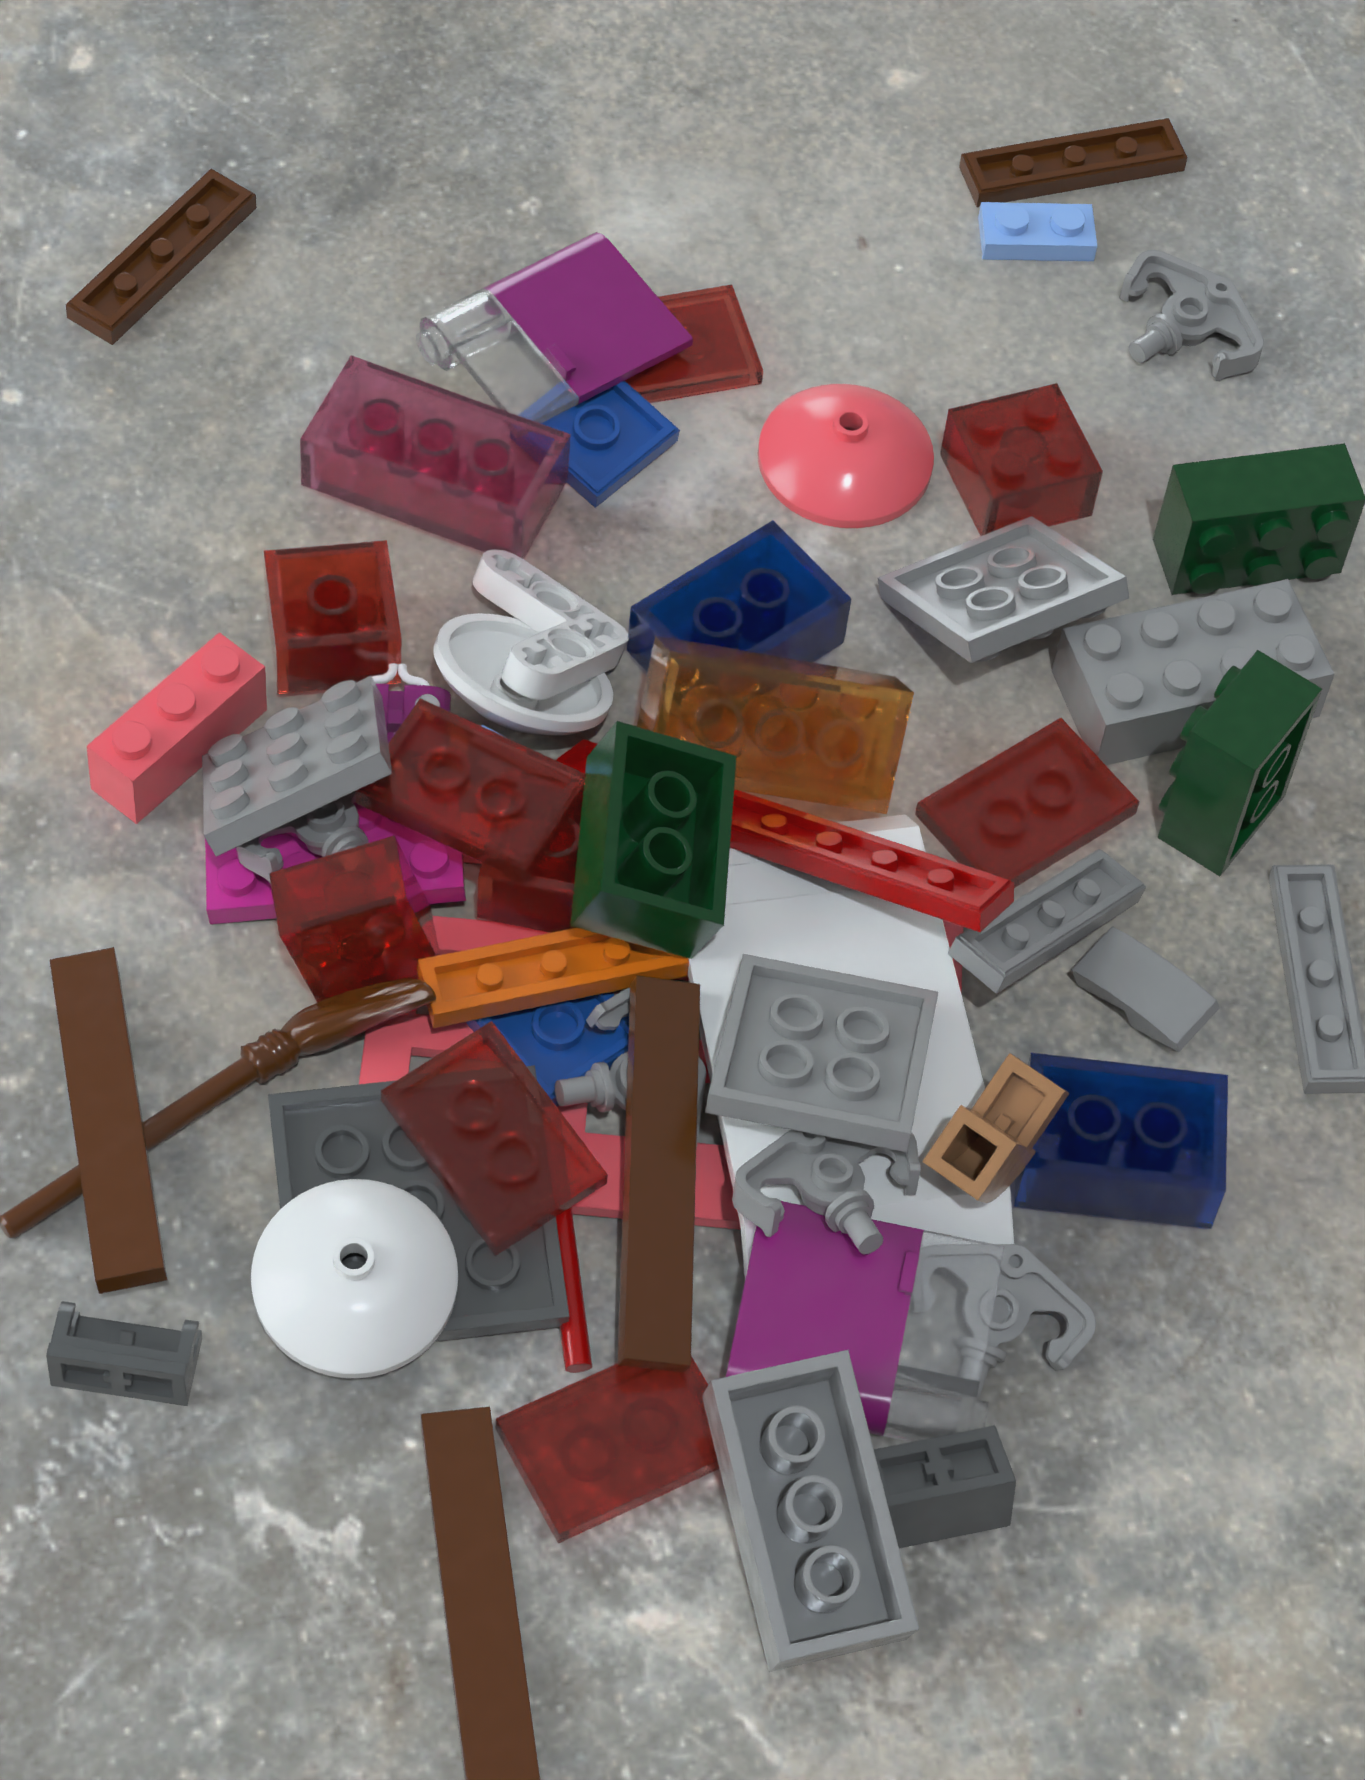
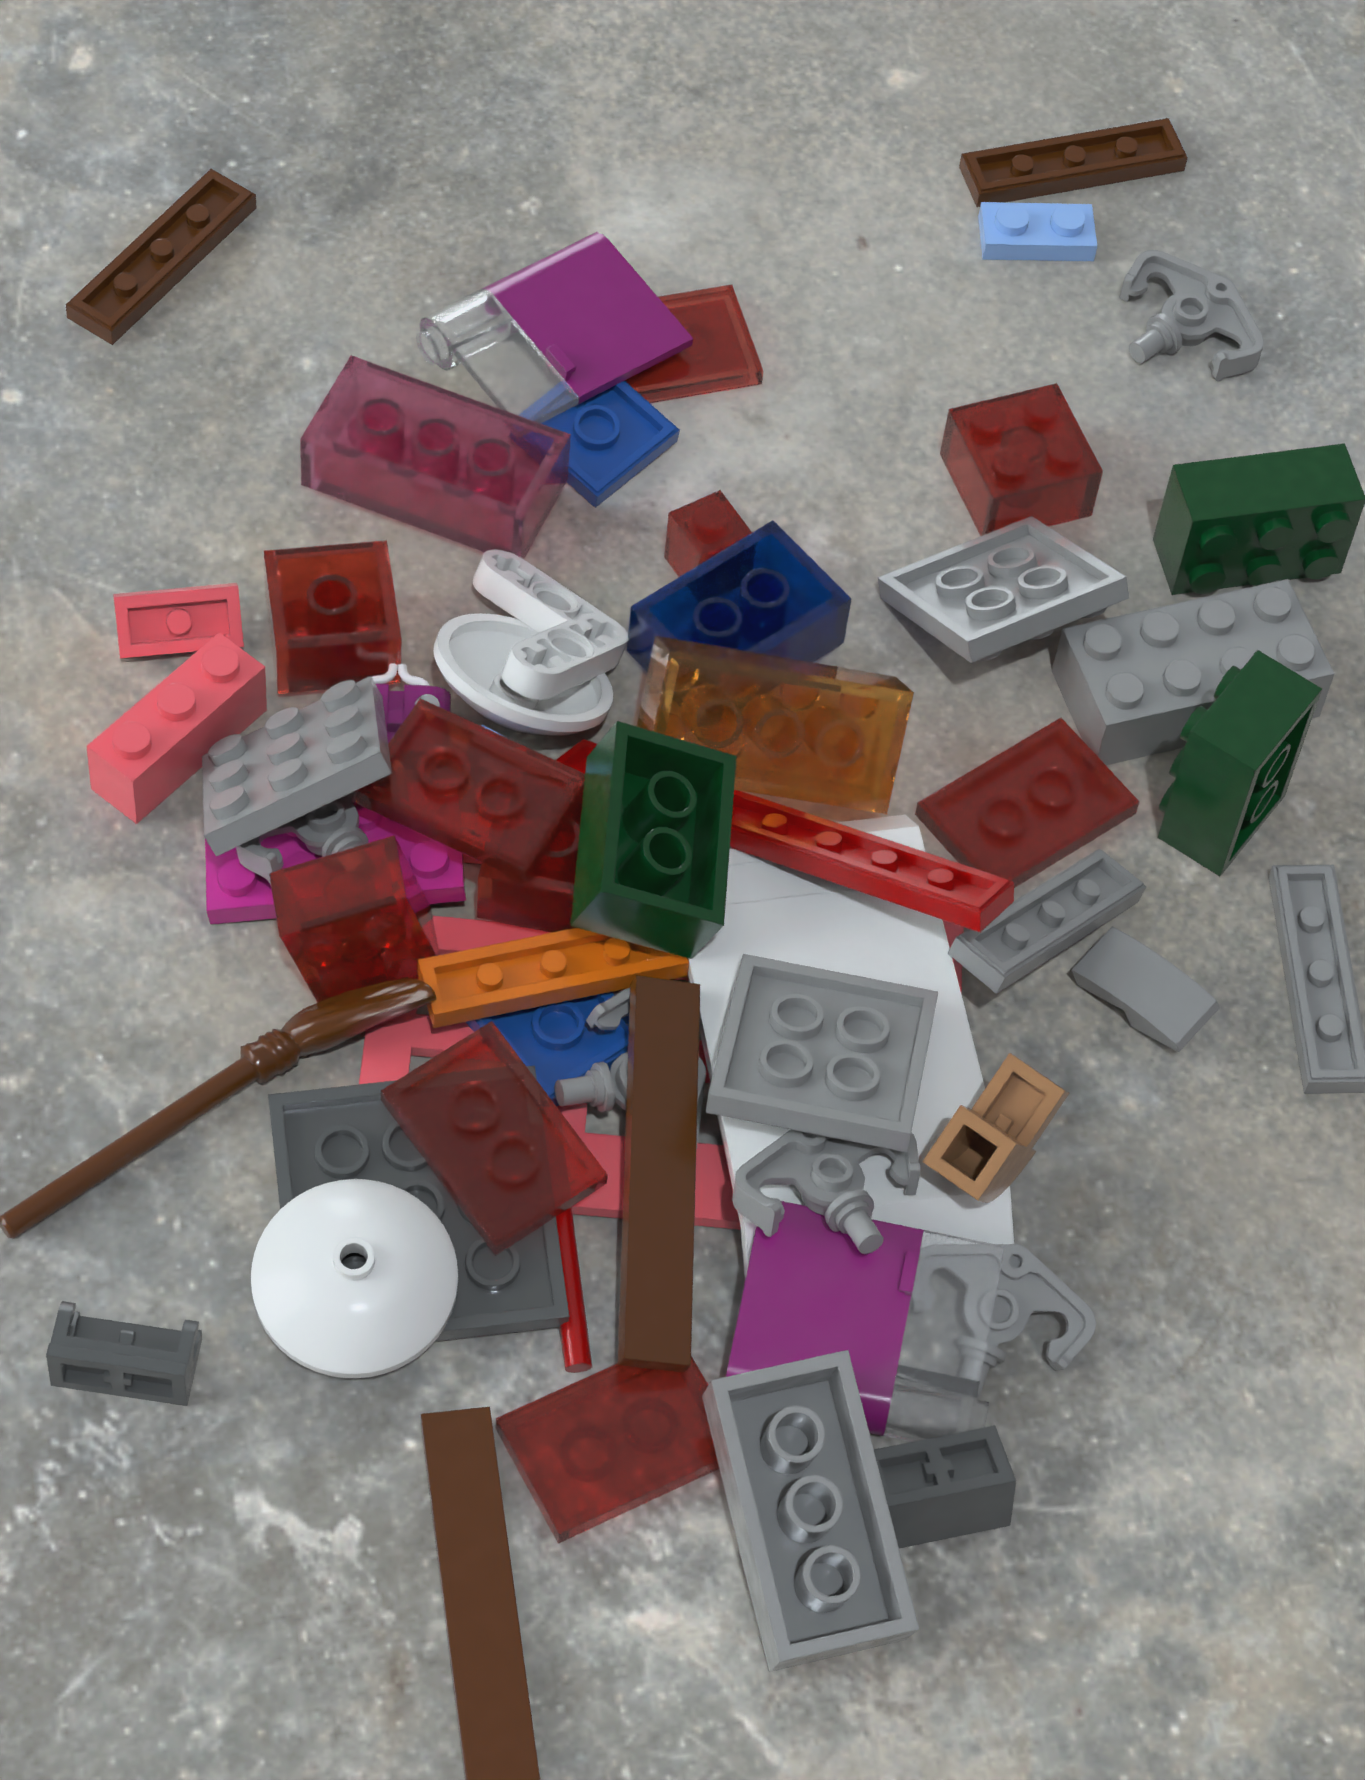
reddish brown tile [50,947,168,1294] -> none
coral dish [758,384,934,528] -> none
clear blue brick [1014,1053,1228,1229] -> none
none -> coral plate [113,583,244,658]
none -> clear red brick [664,490,752,599]

